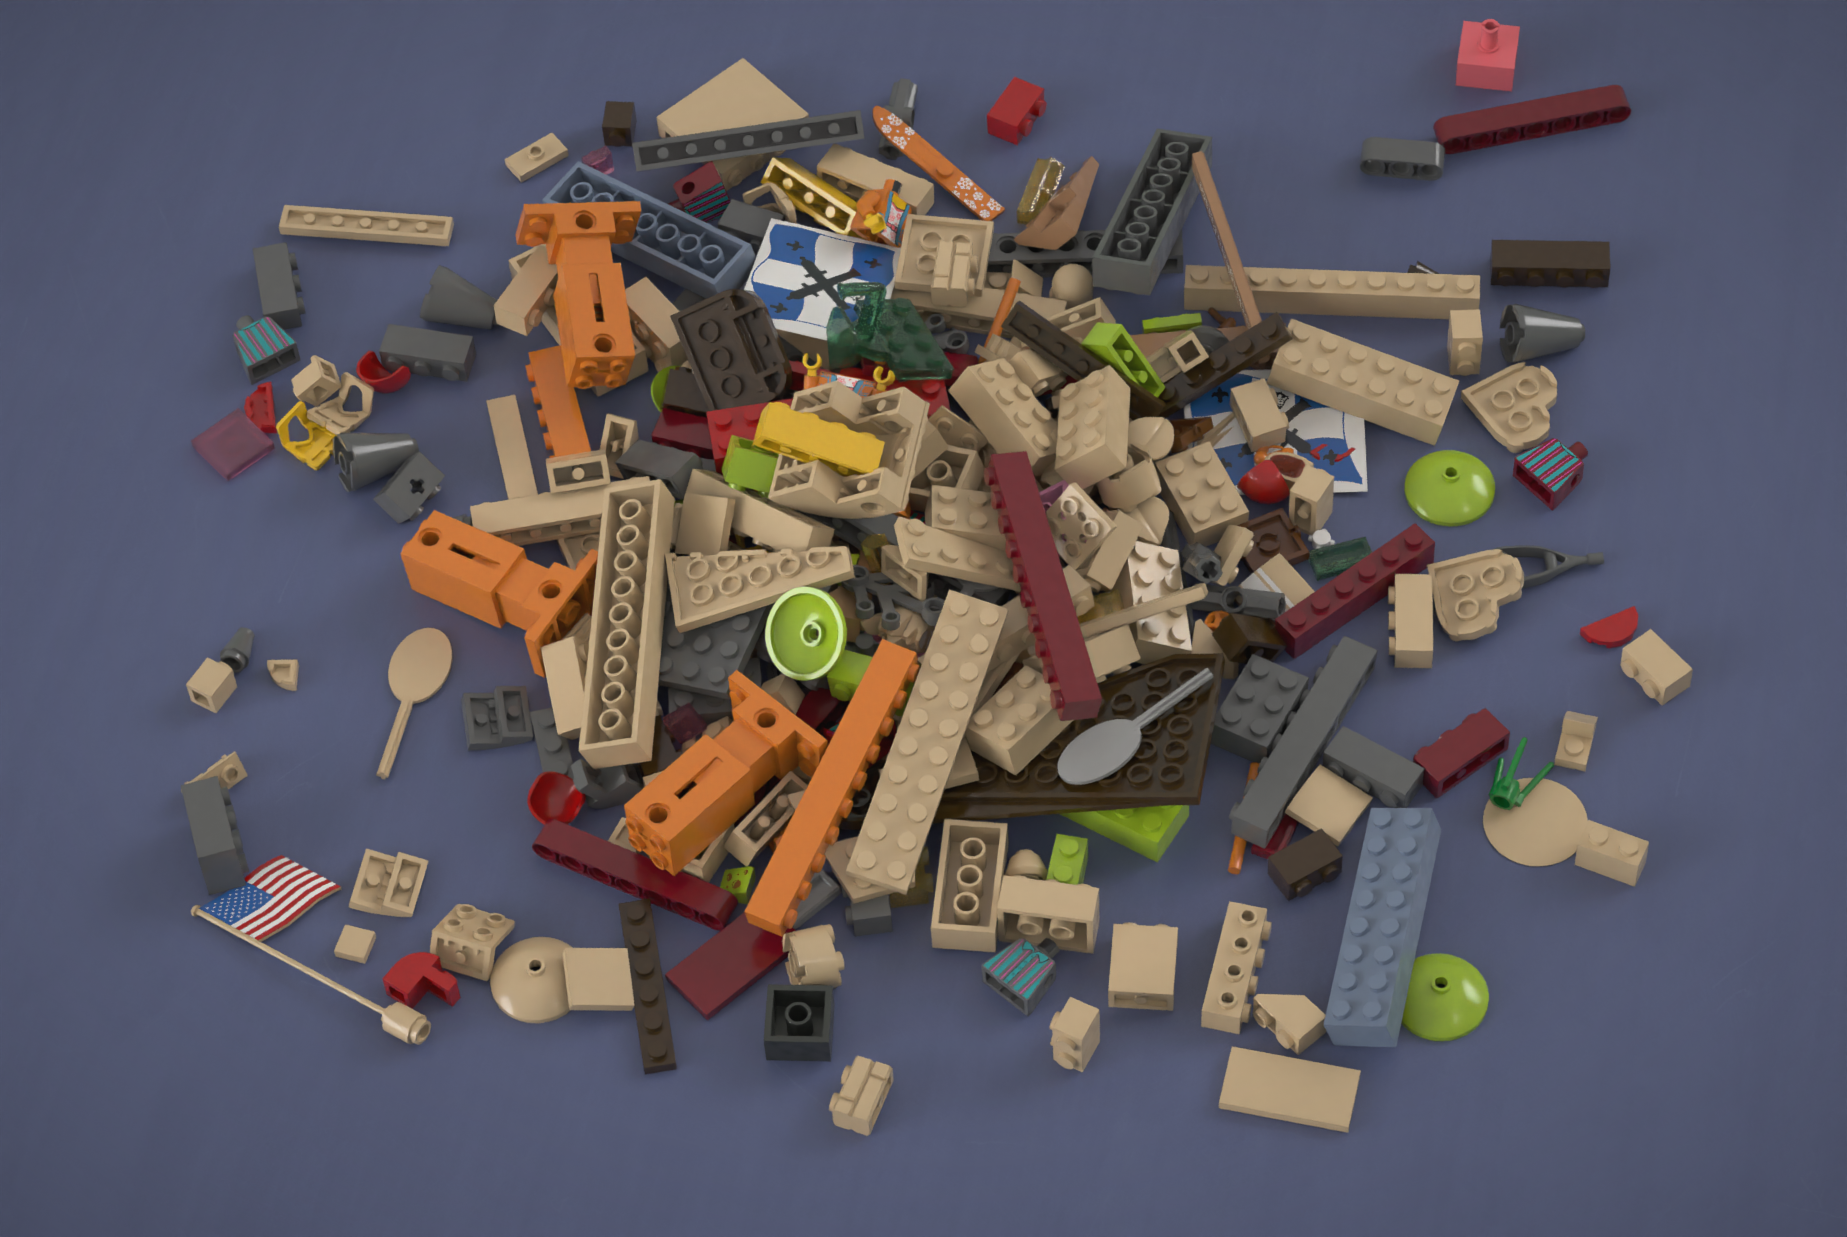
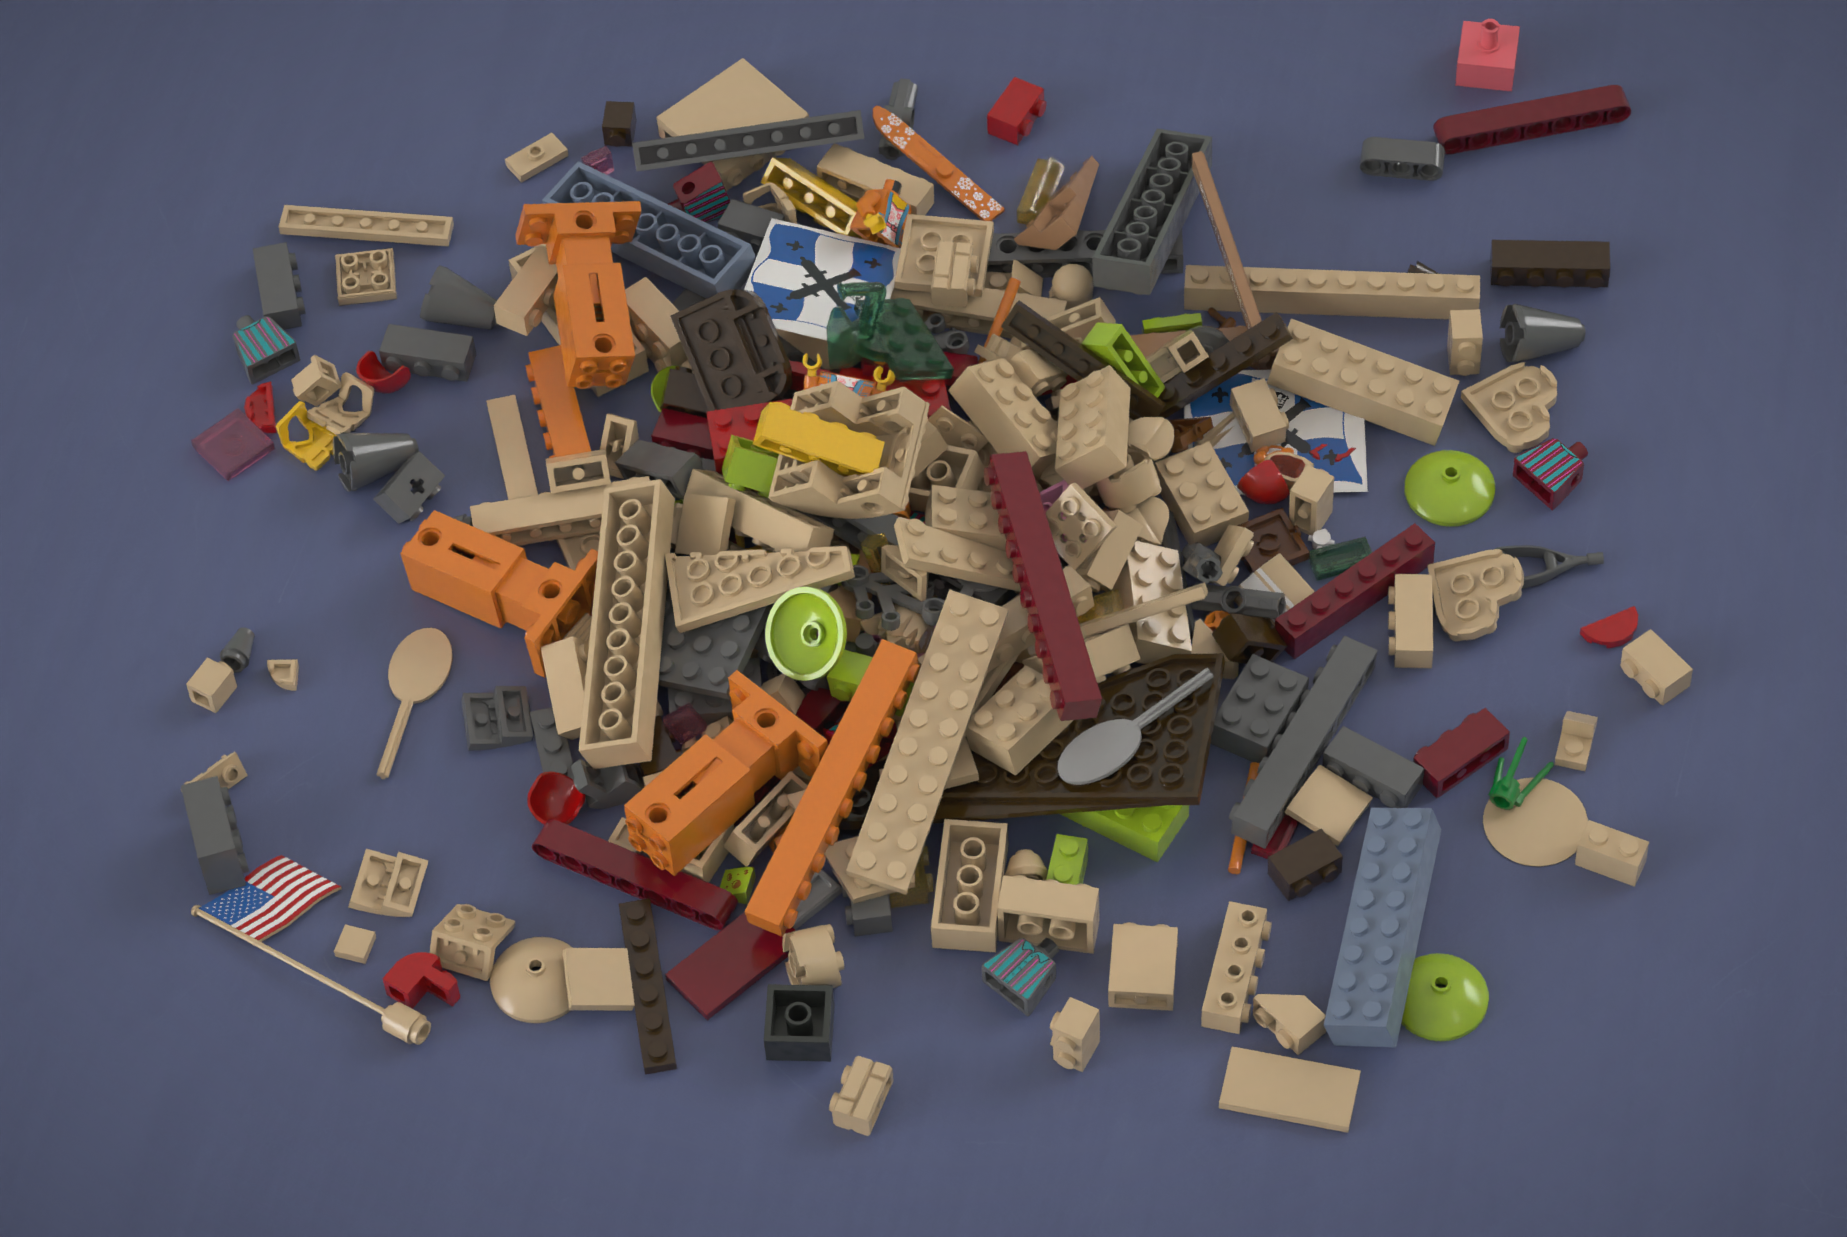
none -> tan tile [335,248,397,306]

